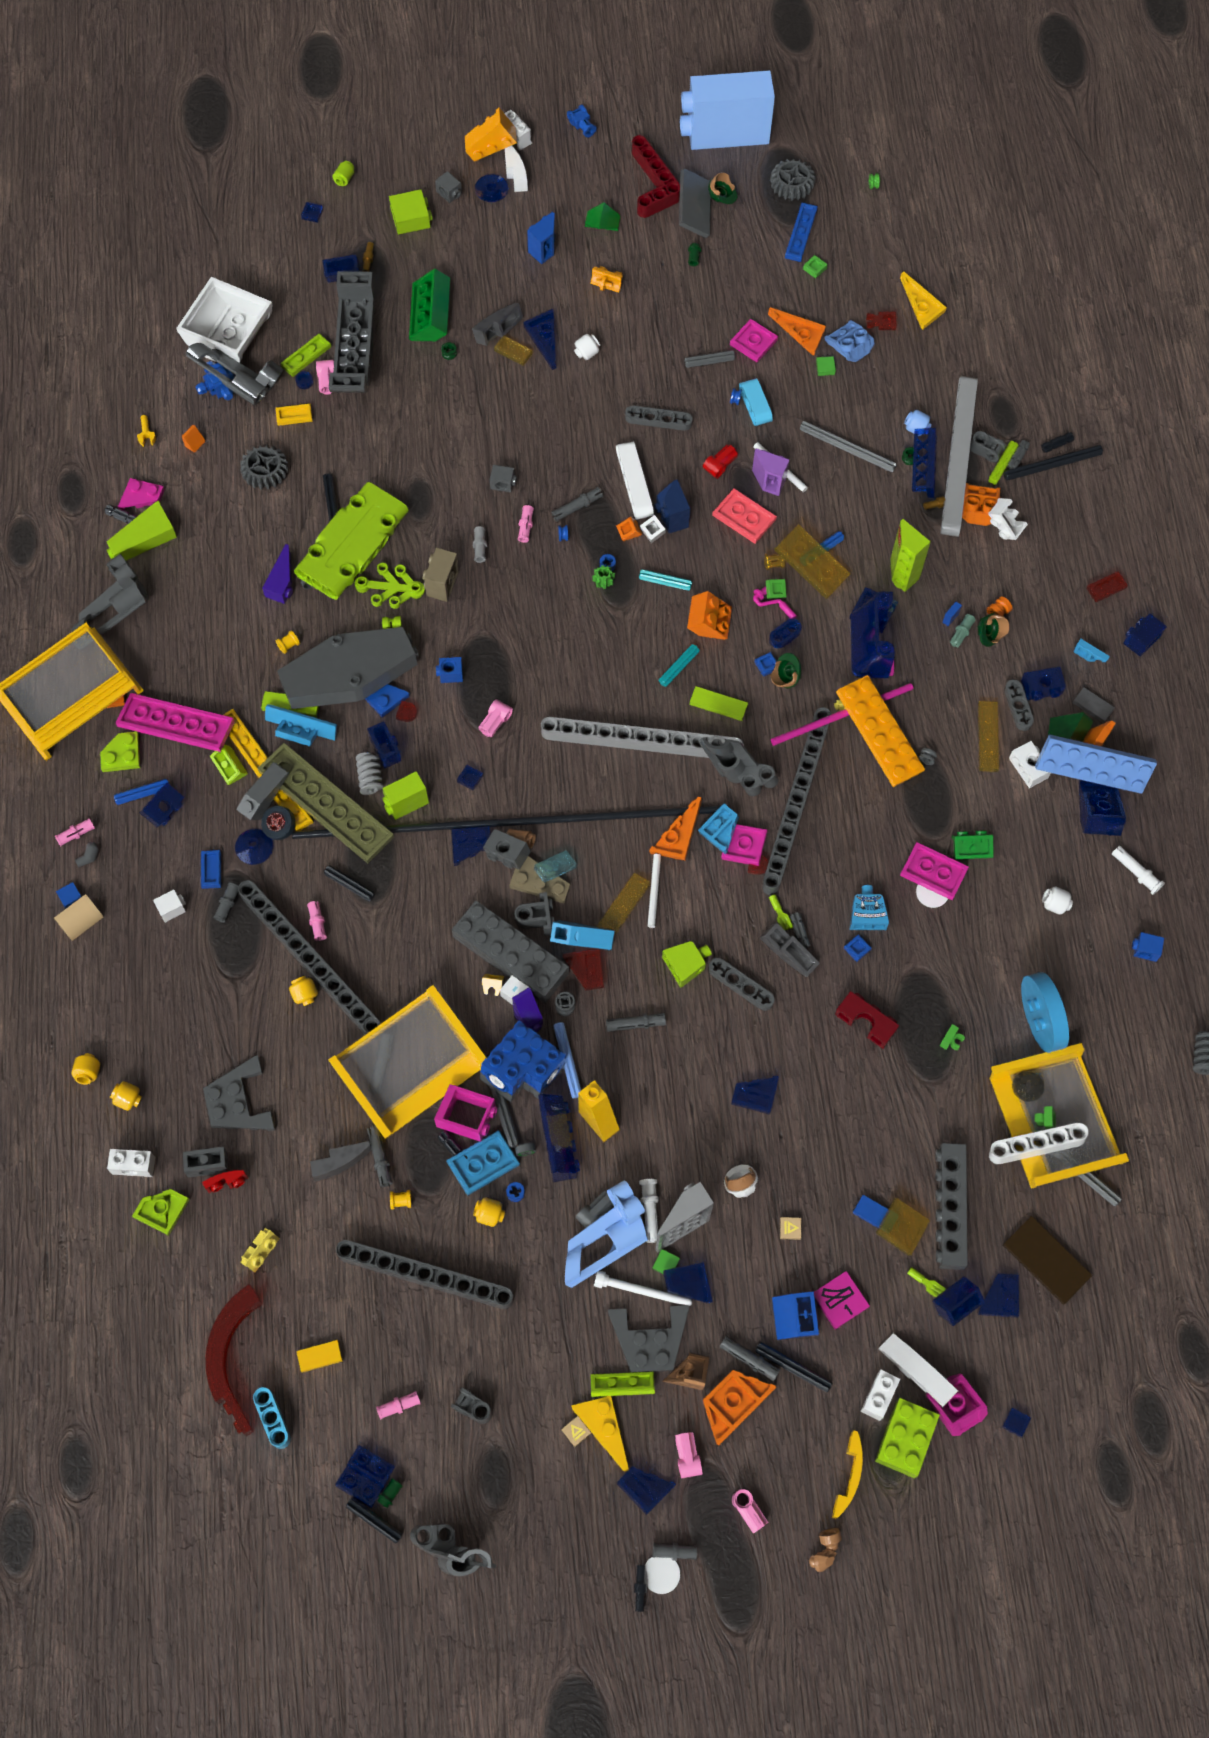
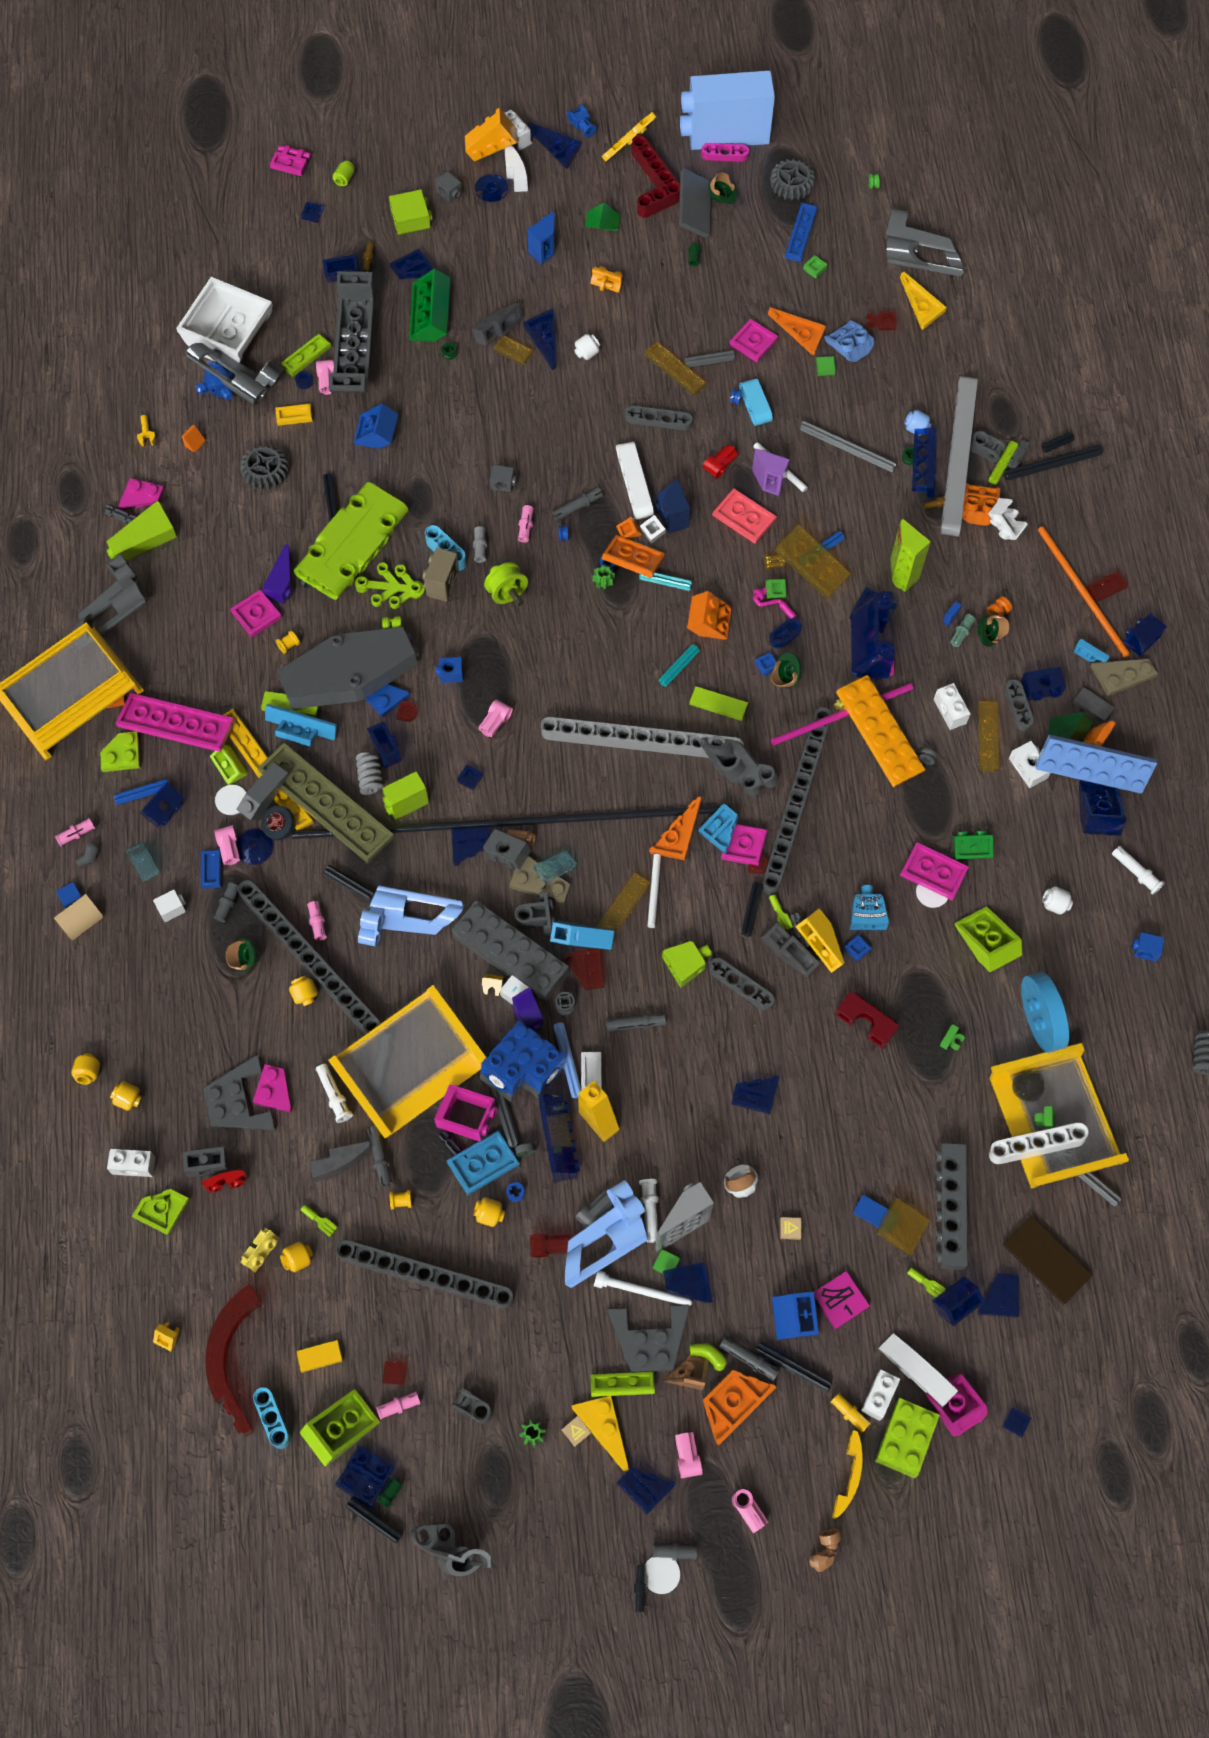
none -> clear light blue slope [125,842,160,882]
none -> yellow tile [153,1322,180,1352]
none -> bright pink piece [214,825,240,865]
none -> white piece [215,785,246,815]
none -> piece [226,938,260,972]
none -> dark pink tile [230,590,282,638]
none -> dark pink wing [253,1064,292,1113]
none -> dark pink plate [270,145,311,176]
none -> yellow head [280,1241,313,1272]
none -> lime slope [300,1389,380,1467]
none -> lime piece [301,1204,338,1237]
none -> white pin [315,1064,353,1123]
none -> blue slope [353,403,398,449]
none -> light blue panel [358,885,464,947]
none -> clear red tile [382,1361,406,1385]
none -> clear blue wing [390,249,434,279]
none -> medium azure beam [425,525,466,571]
none -> lime wheel [484,562,528,606]
none -> bright green gear [519,1419,546,1448]
none -> clear blue wing [528,122,581,169]
none -> clear red piece [530,1234,570,1258]
none -> white tile [581,1052,601,1090]
none -> yellow wing [602,112,656,162]
none -> orange tile [602,535,665,578]
none -> clear yellow tile [644,341,706,396]
none -> lime arm [690,1343,727,1371]
none -> dark pink beam [701,143,749,162]
none -> black axle [741,882,763,937]
none -> yellow slope [795,908,844,973]
none -> yellow pin [830,1392,870,1433]
none -> dark grey panel [885,208,965,277]
none -> white brick [934,683,970,730]
none -> lime slope [955,906,1022,972]
none -> orange piece [1037,526,1130,658]
none -> dark tan wing [1090,659,1158,696]

